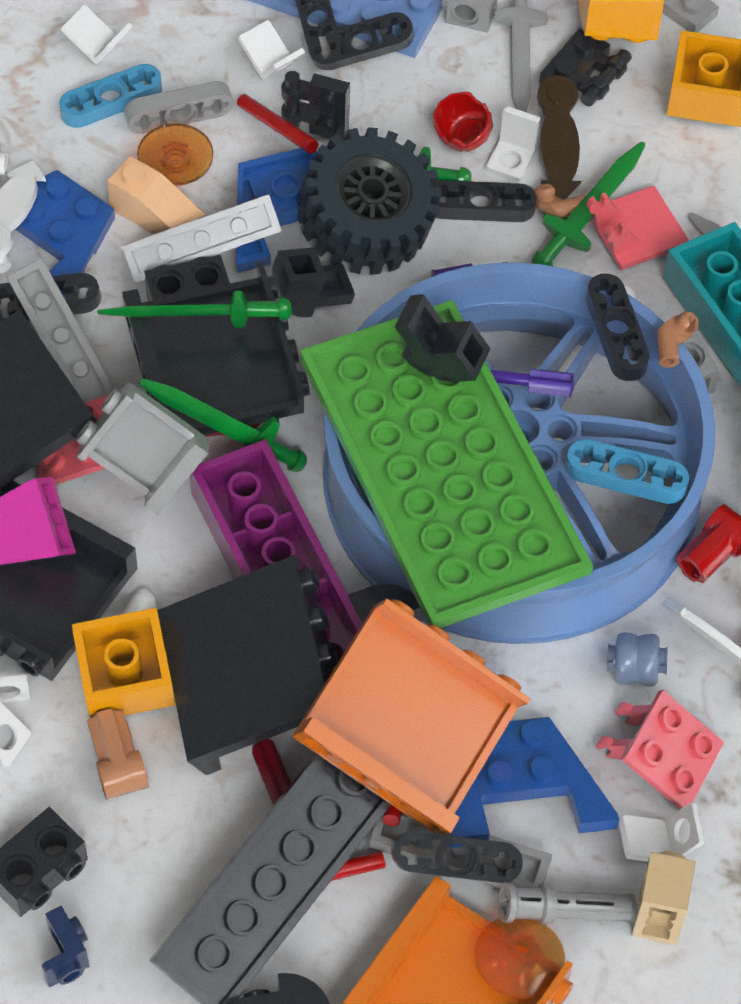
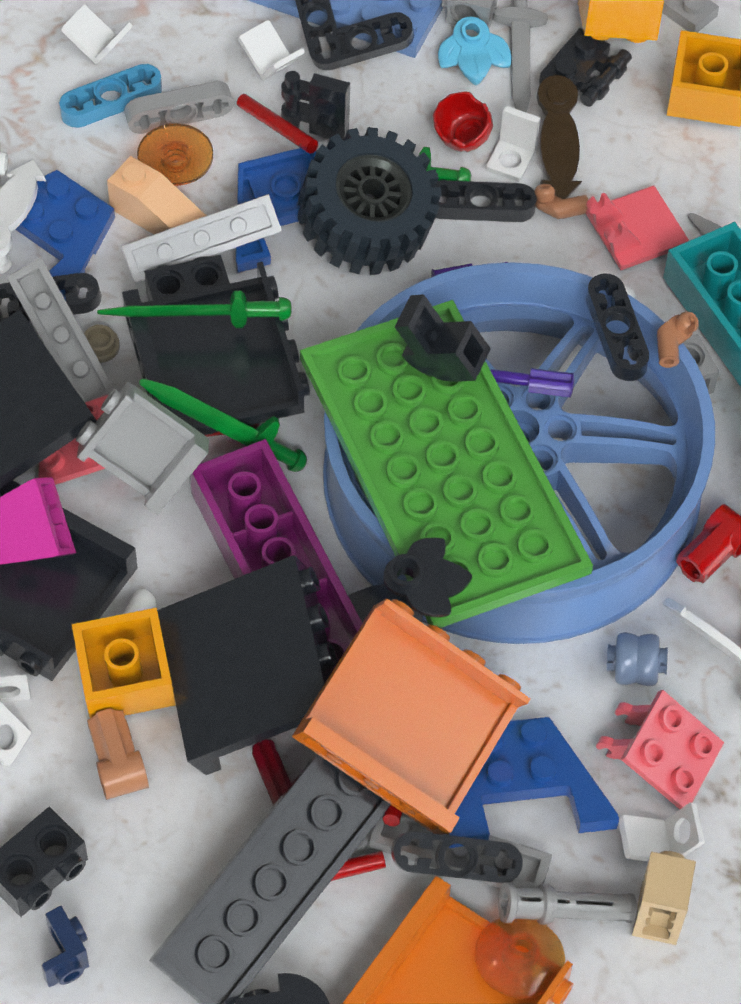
black brick [272,247,355,317] -> none
green sword [531,142,645,266] -> none
dark azure beam [566,439,689,504] -> none
none -> dark tan plate [84,325,120,363]
none -> black plate [383,538,472,617]
none -> medium azure plate [438,17,512,85]

